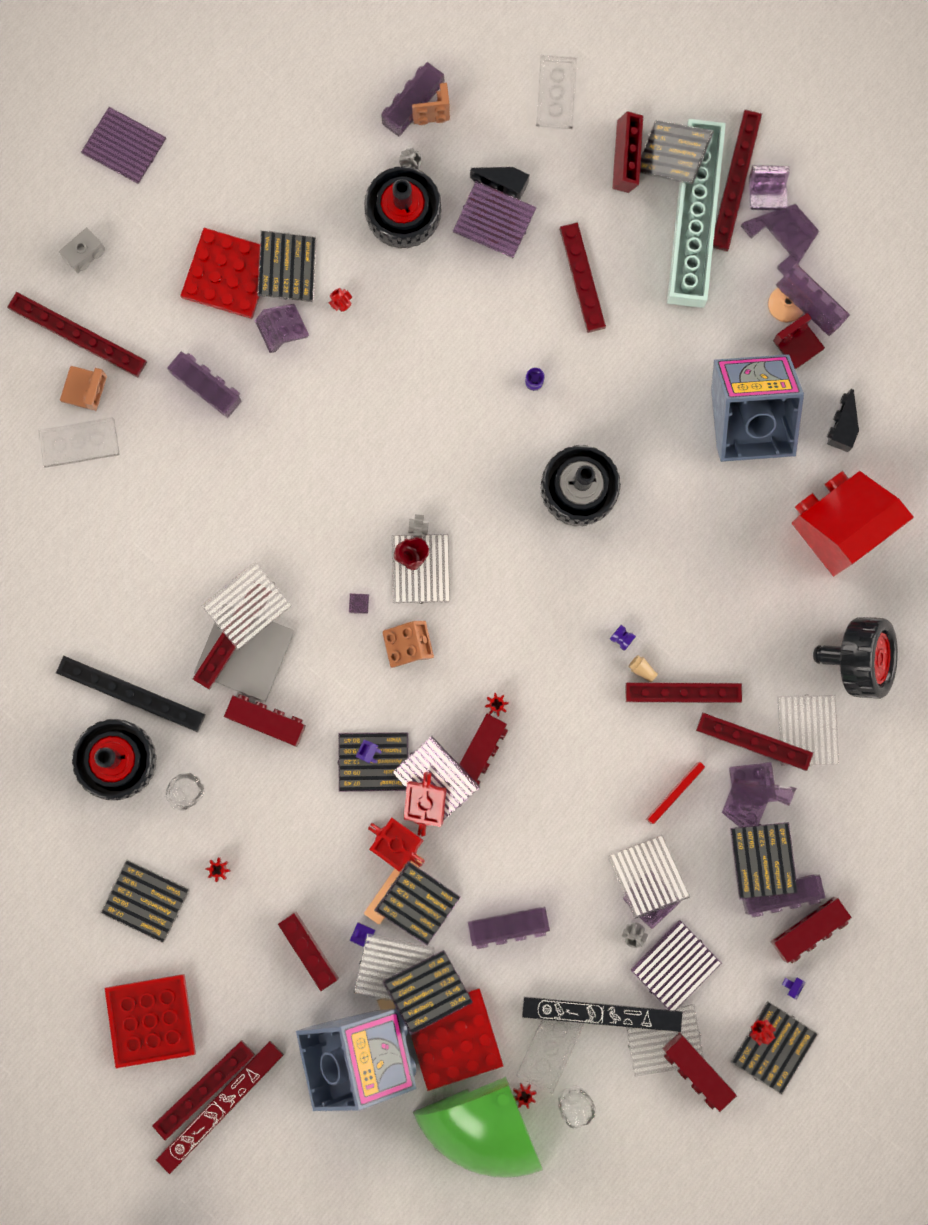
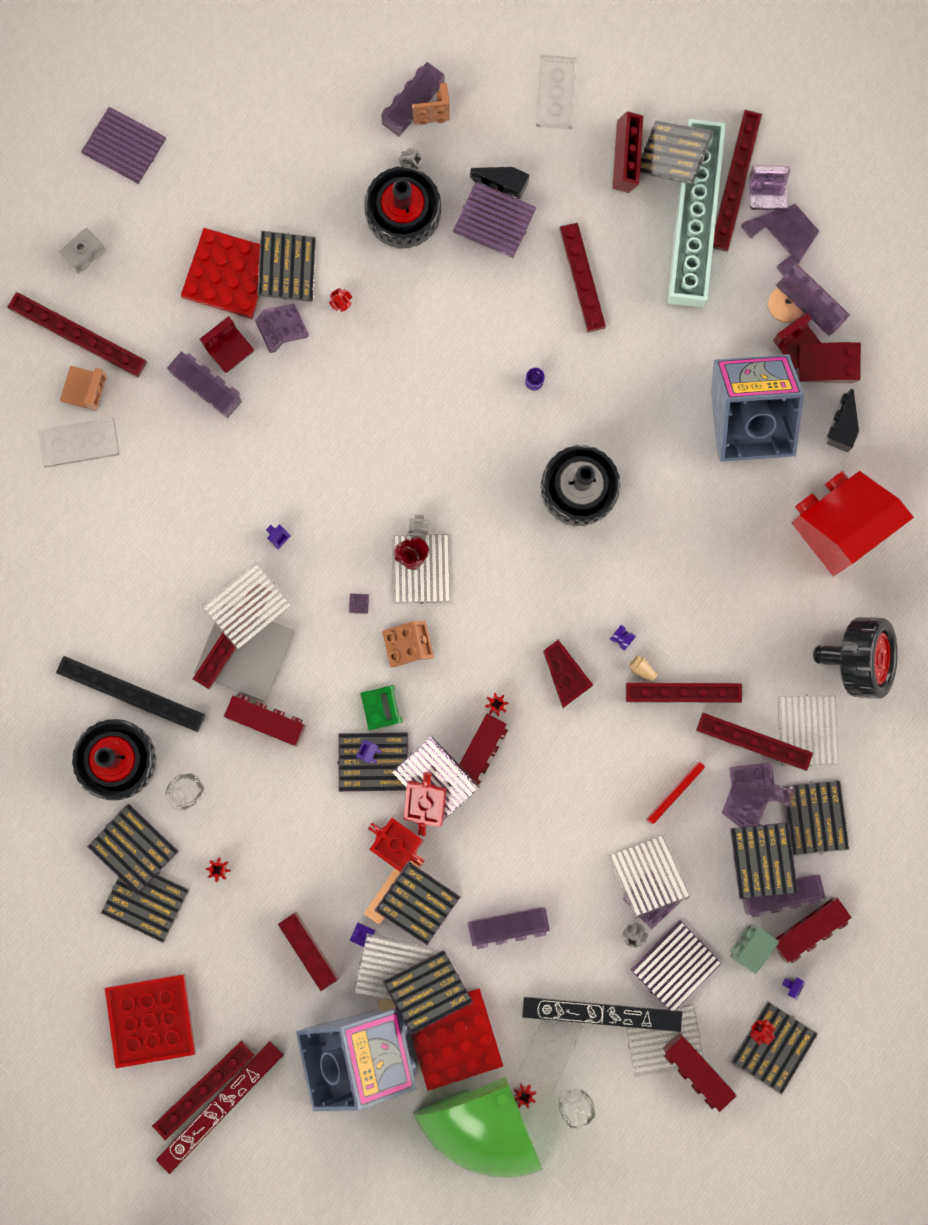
none -> piece [87,803,179,895]
none -> dark red bracket [199,316,254,373]
none -> dark purple tile [266,524,291,549]
none -> green plate [360,685,403,731]
none -> dark red wing [543,639,593,709]
none -> sand green brick [729,925,779,974]
none -> piece [782,780,850,856]
none -> dark red slope [798,342,861,384]

